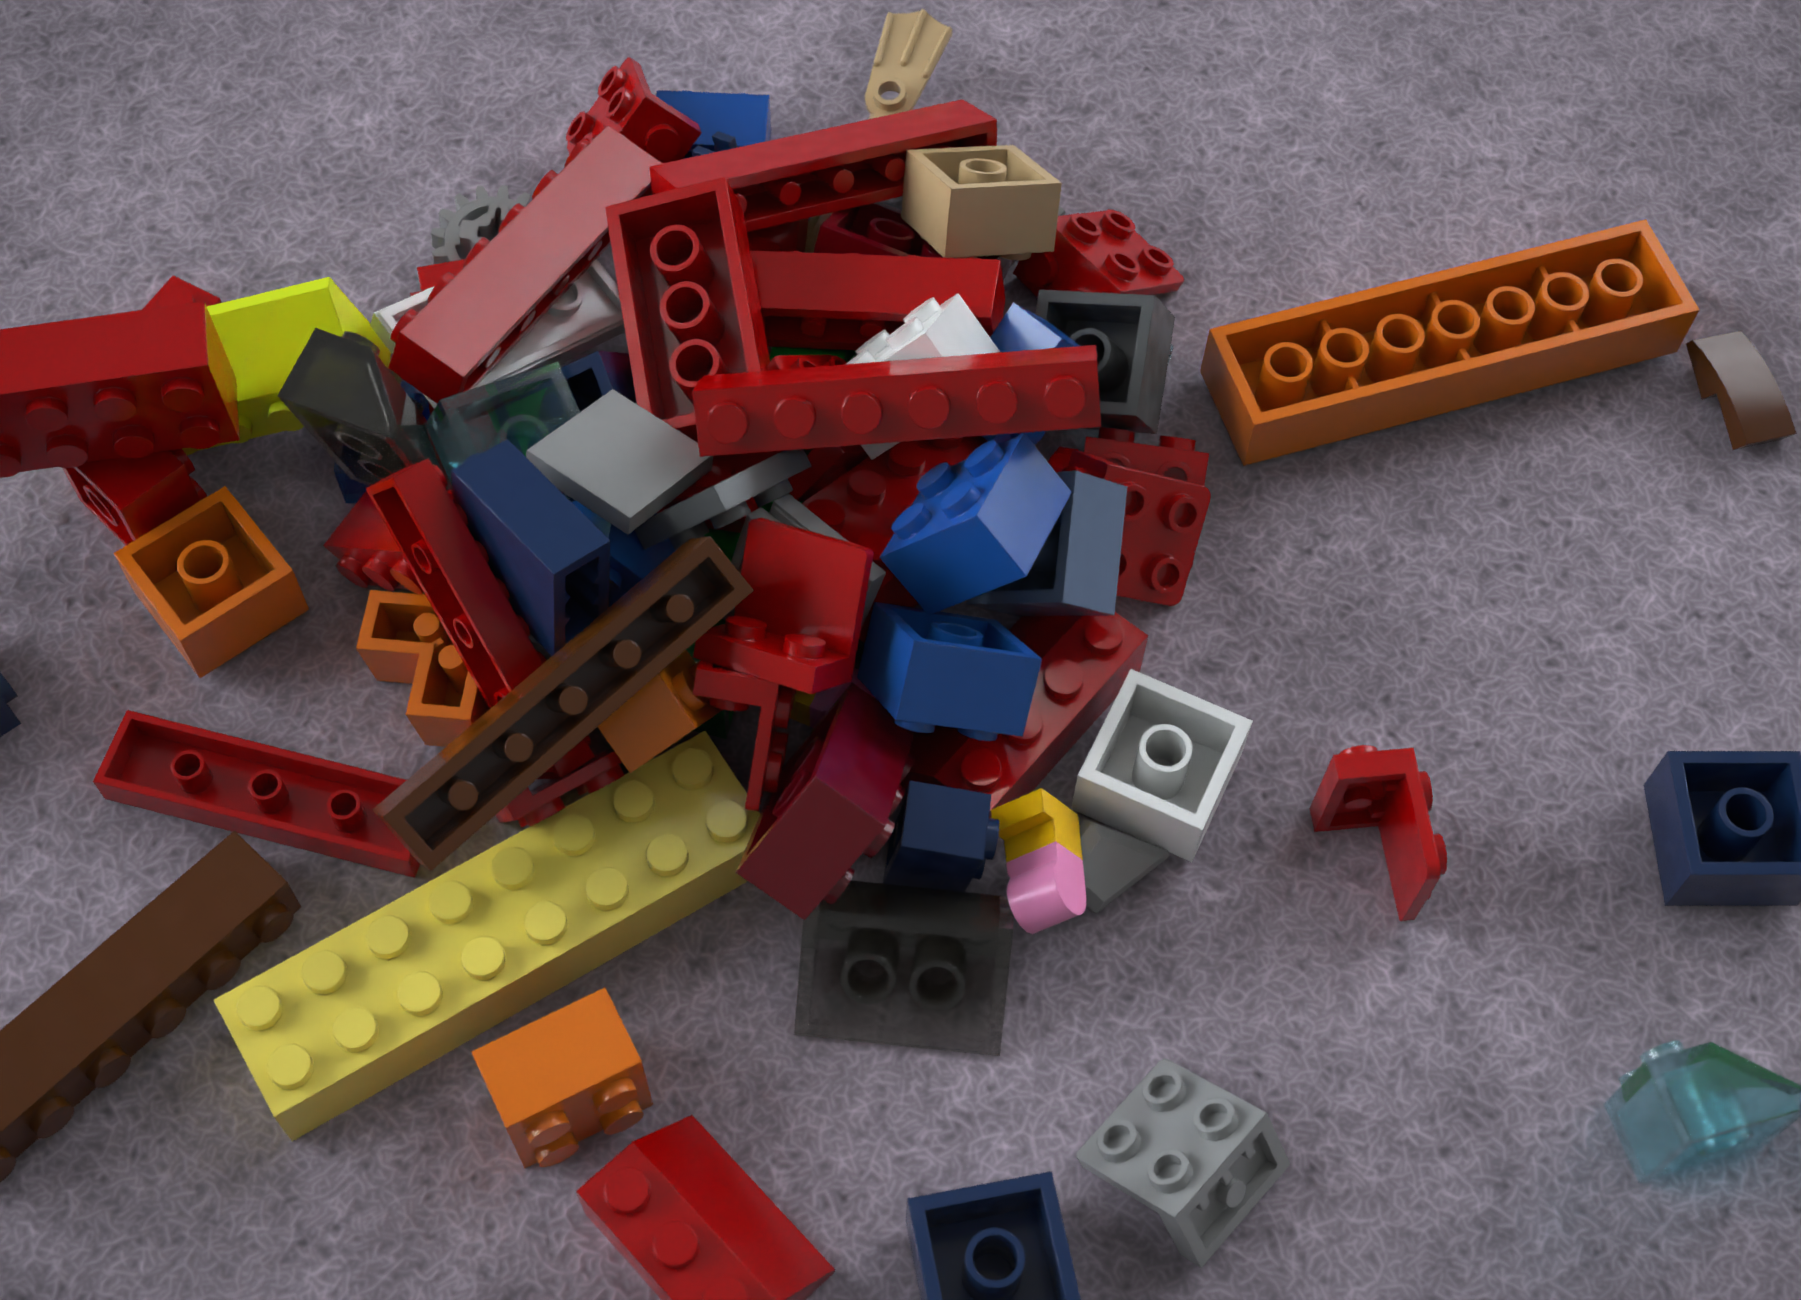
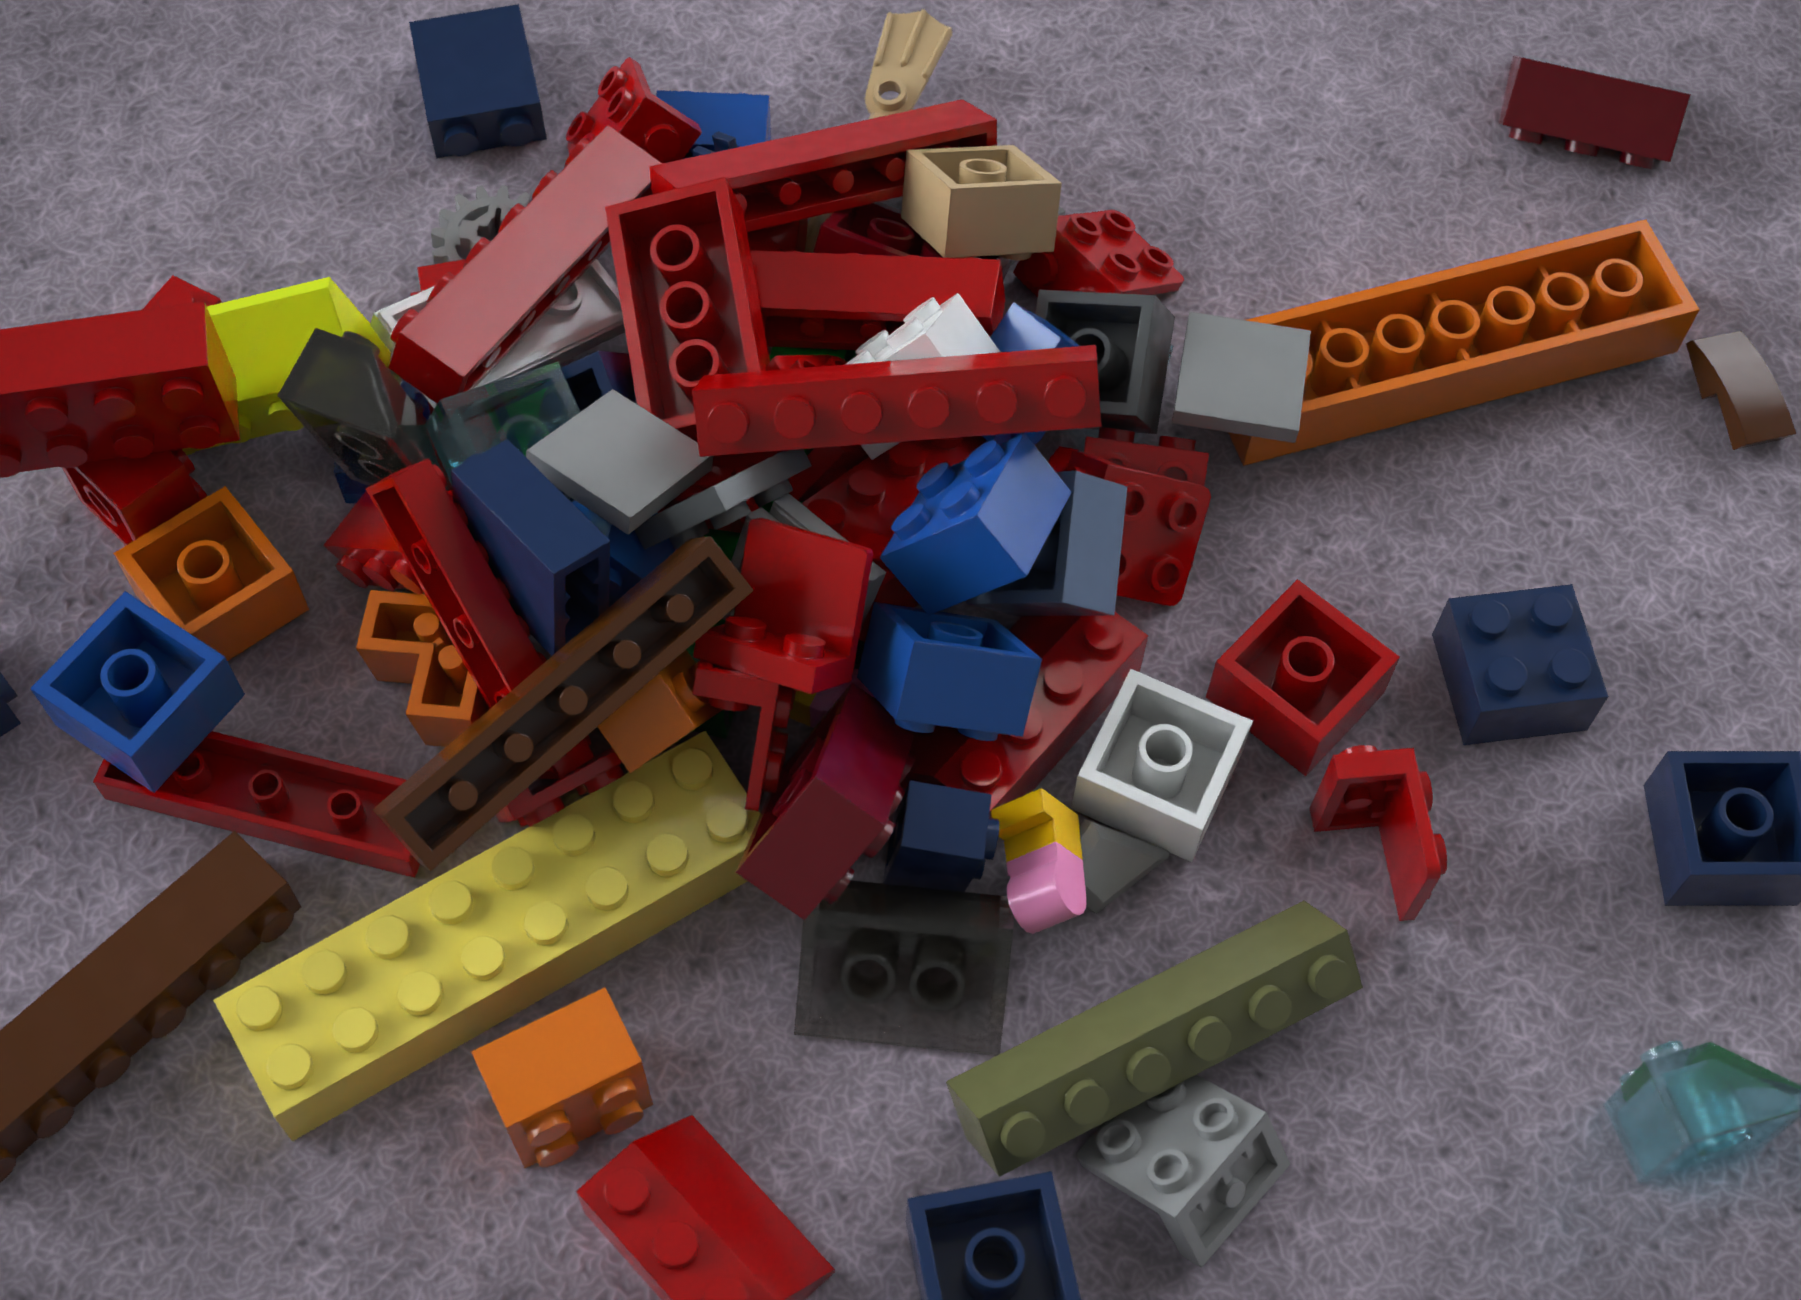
none -> blue brick [30,591,245,793]
none -> dark blue brick [409,4,547,158]
none -> olive brick [946,901,1363,1177]
none -> light grey tile [1172,312,1311,443]
none -> red brick [1206,579,1400,776]
none -> dark blue brick [1432,584,1609,745]
none -> dark red slope [1499,56,1691,169]

